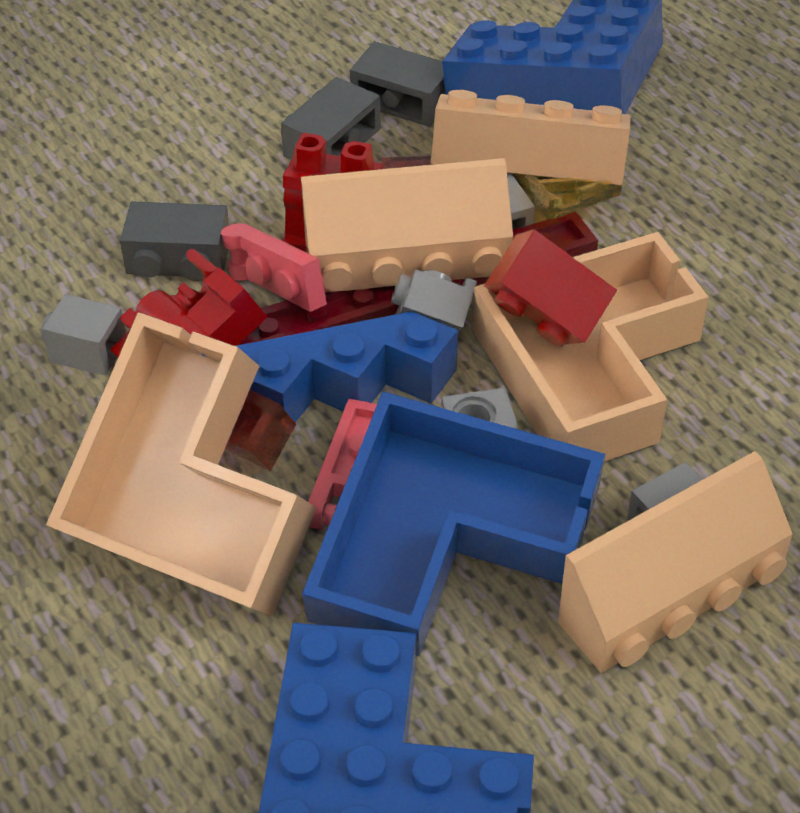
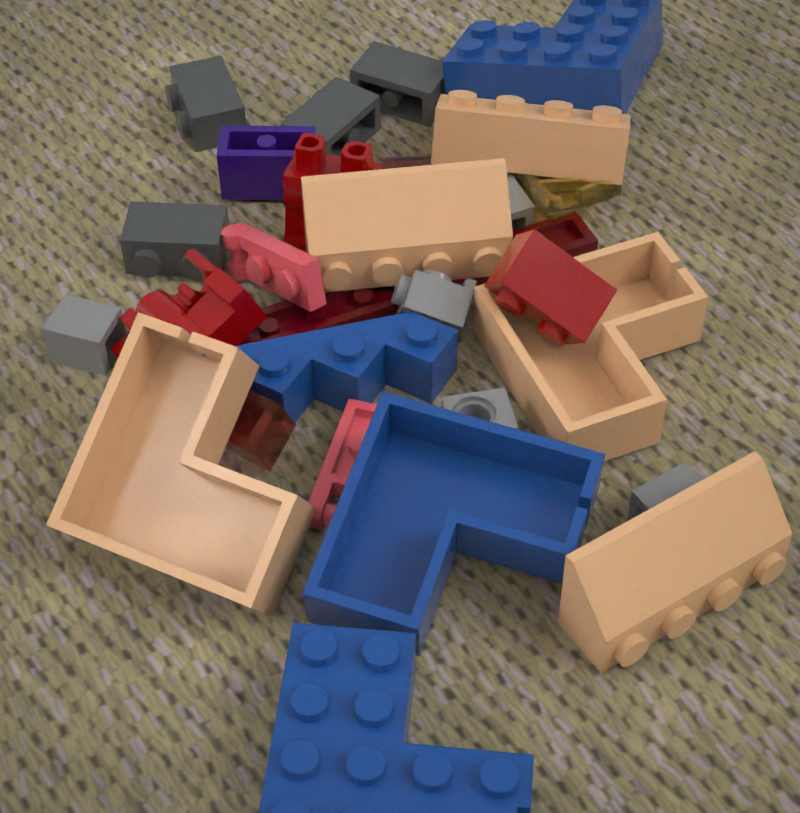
none -> dark grey brick [165,56,246,152]
none -> dark purple brick [216,125,316,200]

